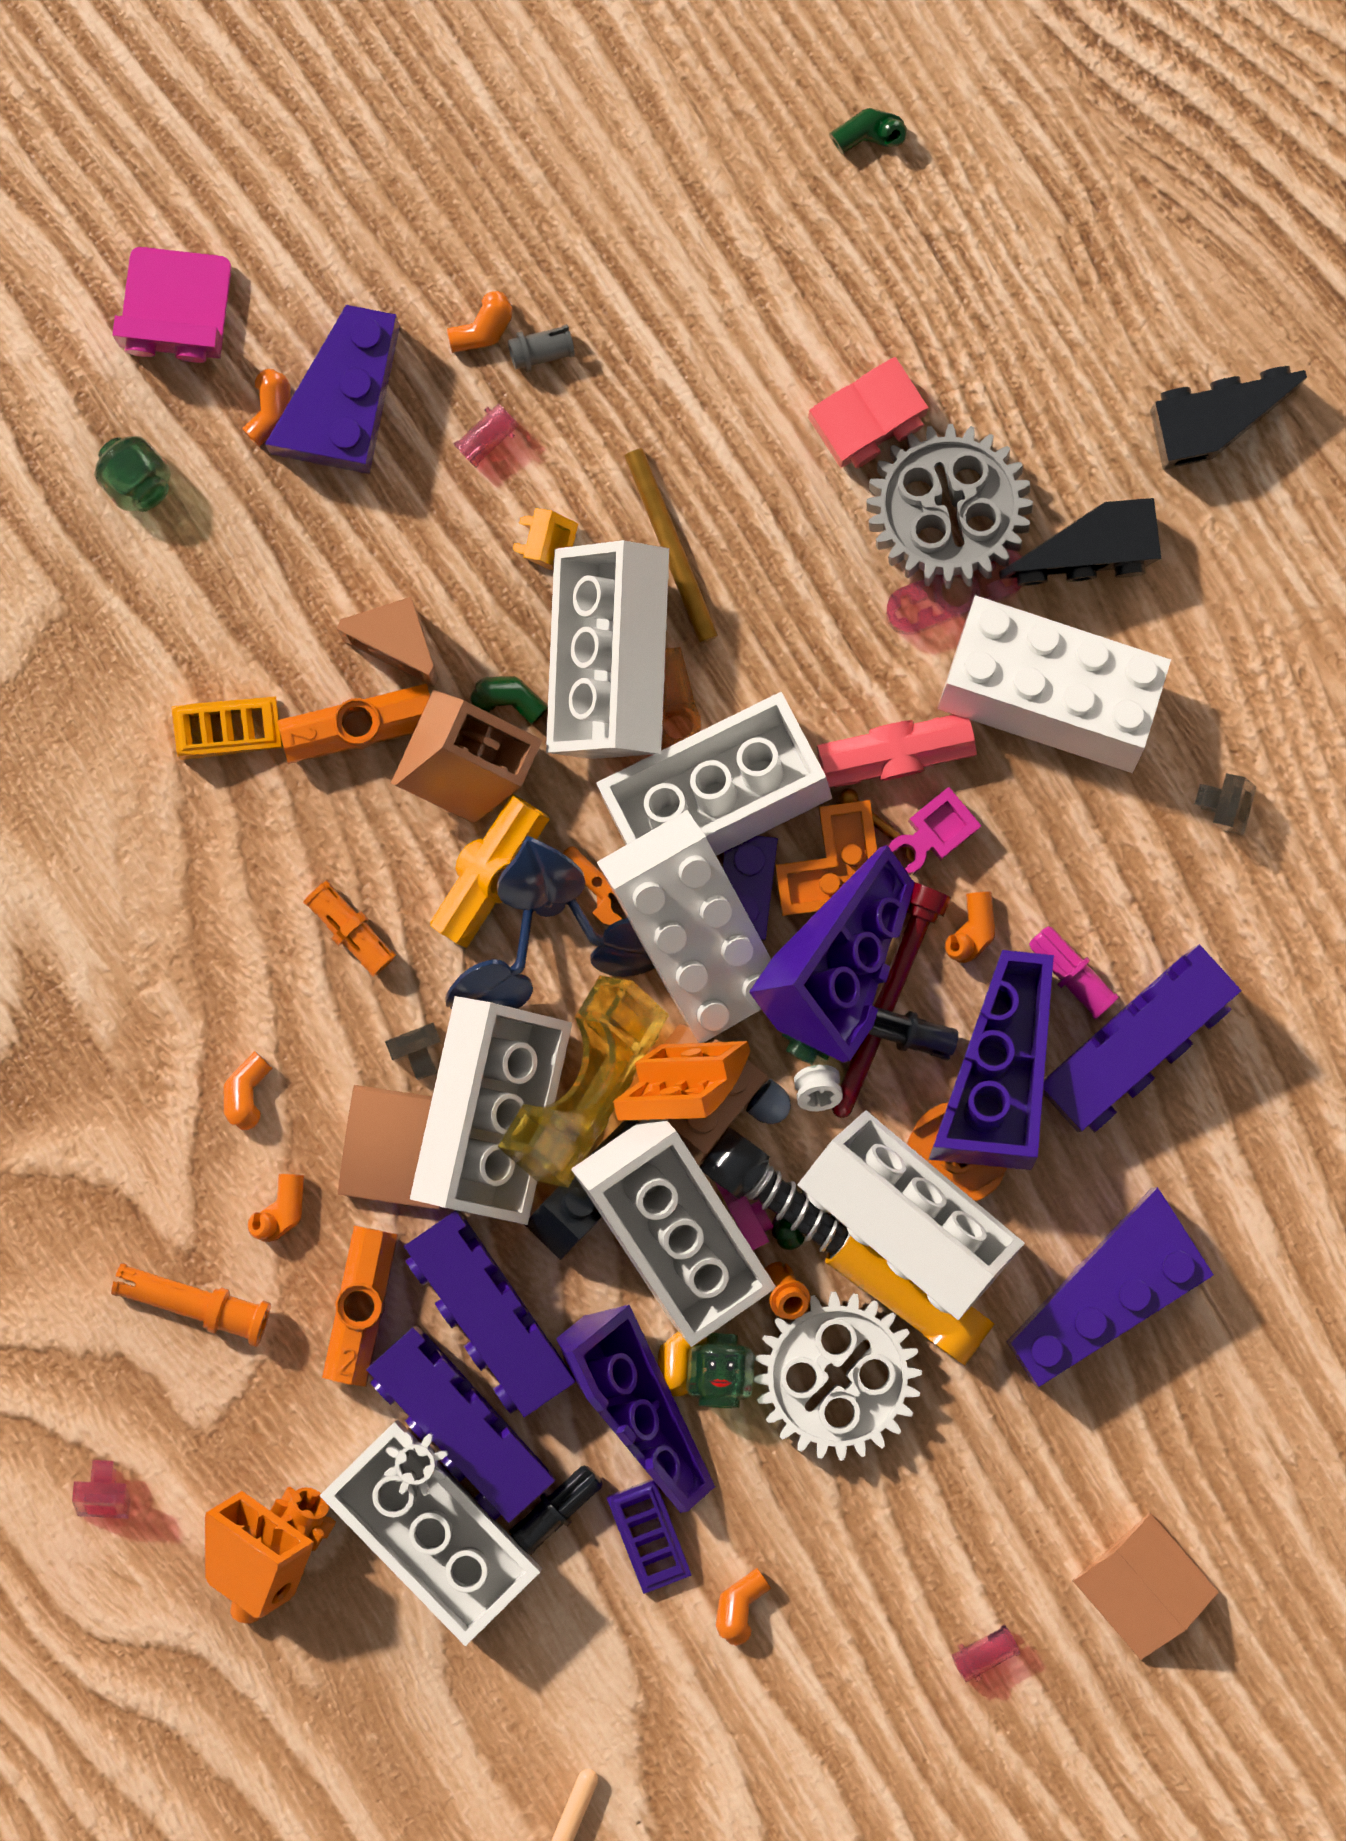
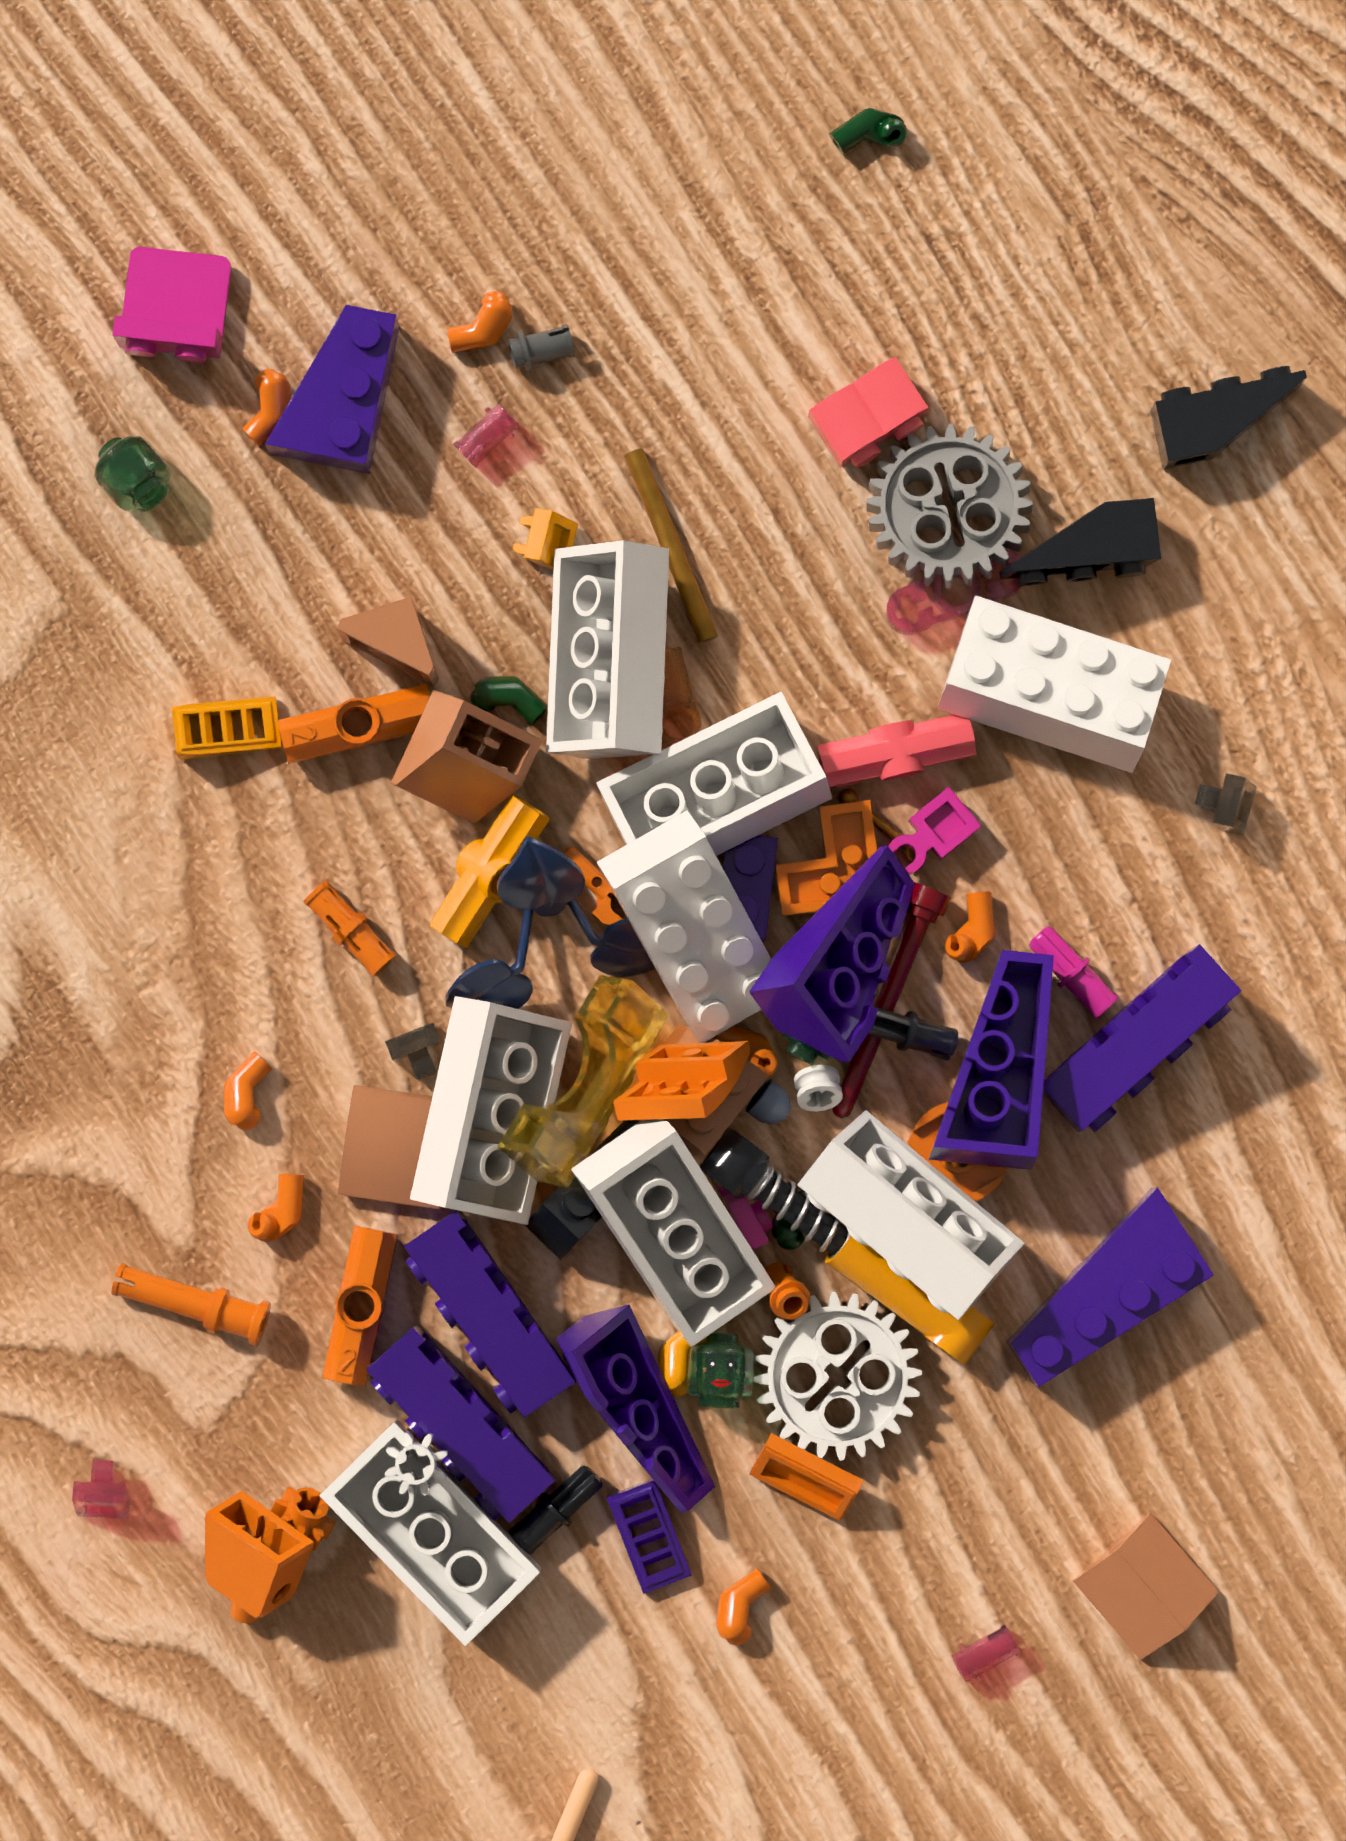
none -> orange arm [713,1025,778,1079]
none -> orange tile [749,1433,864,1521]

